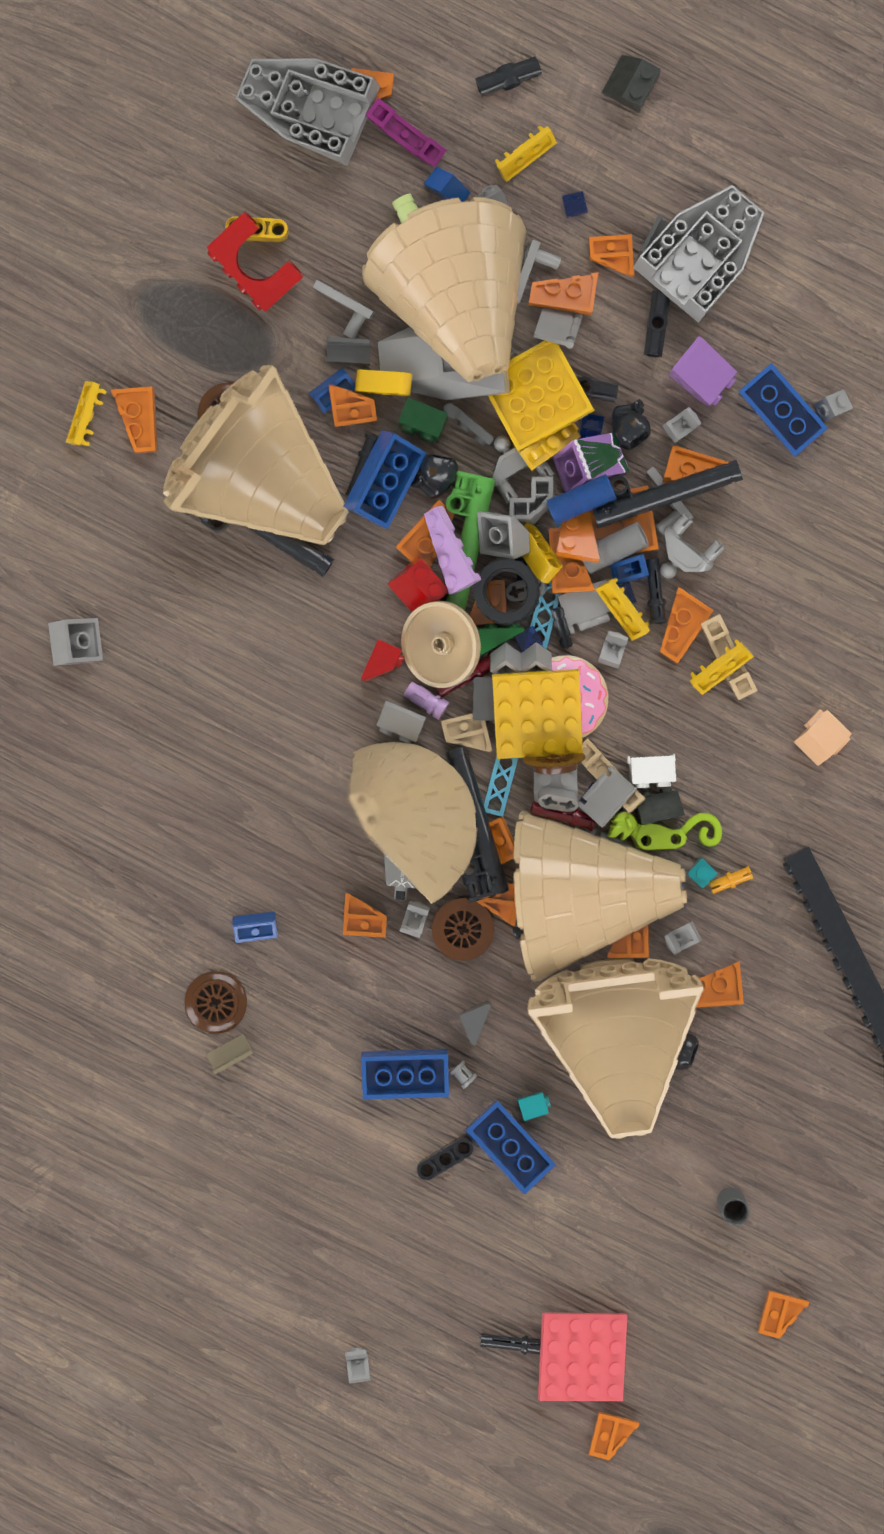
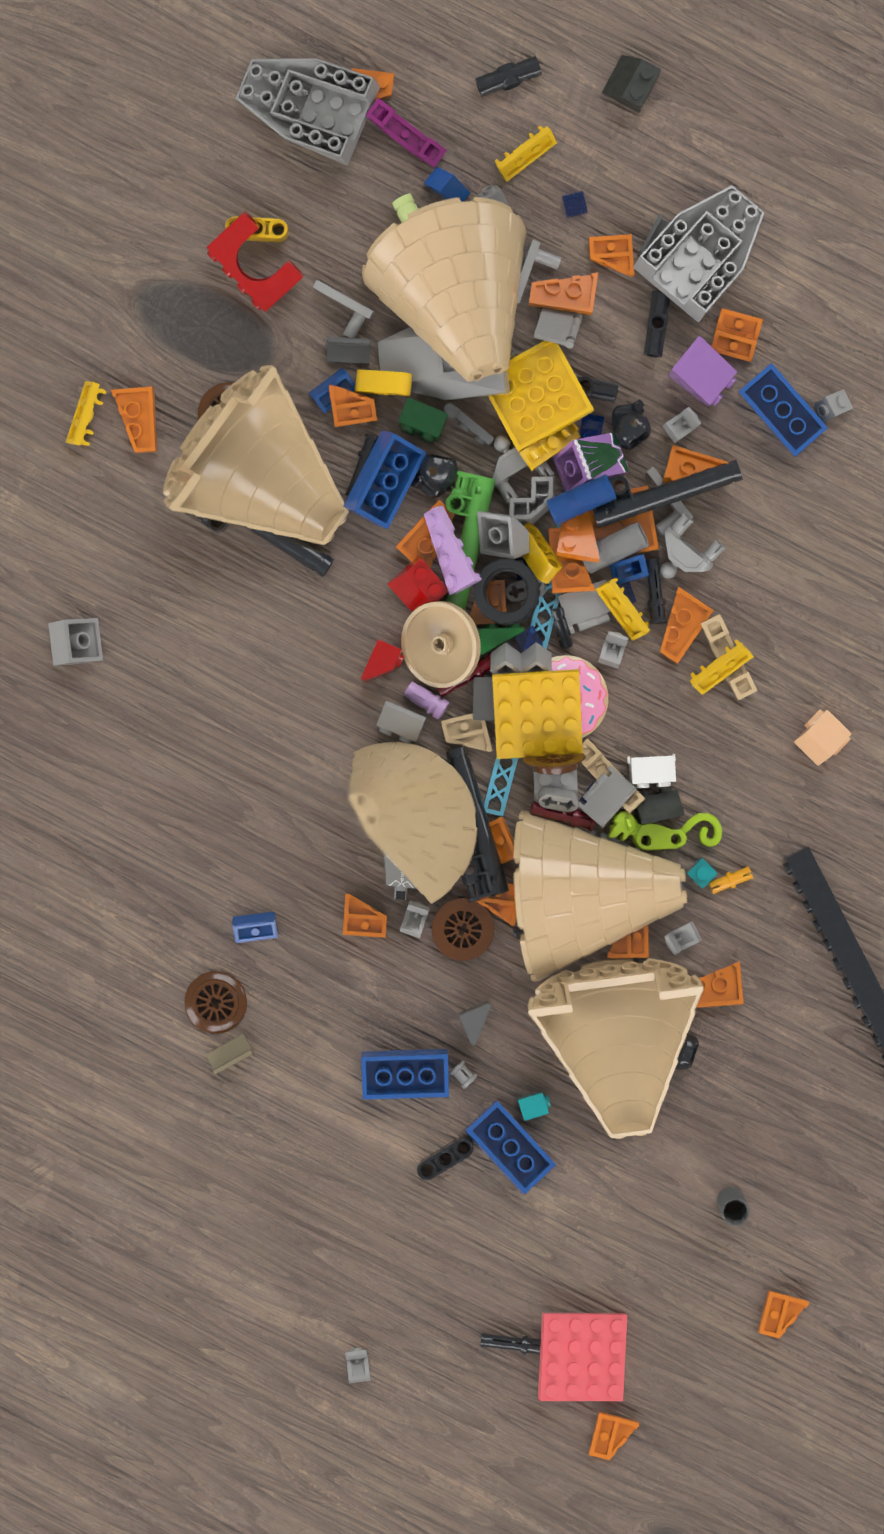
none -> orange slope [711,308,763,362]

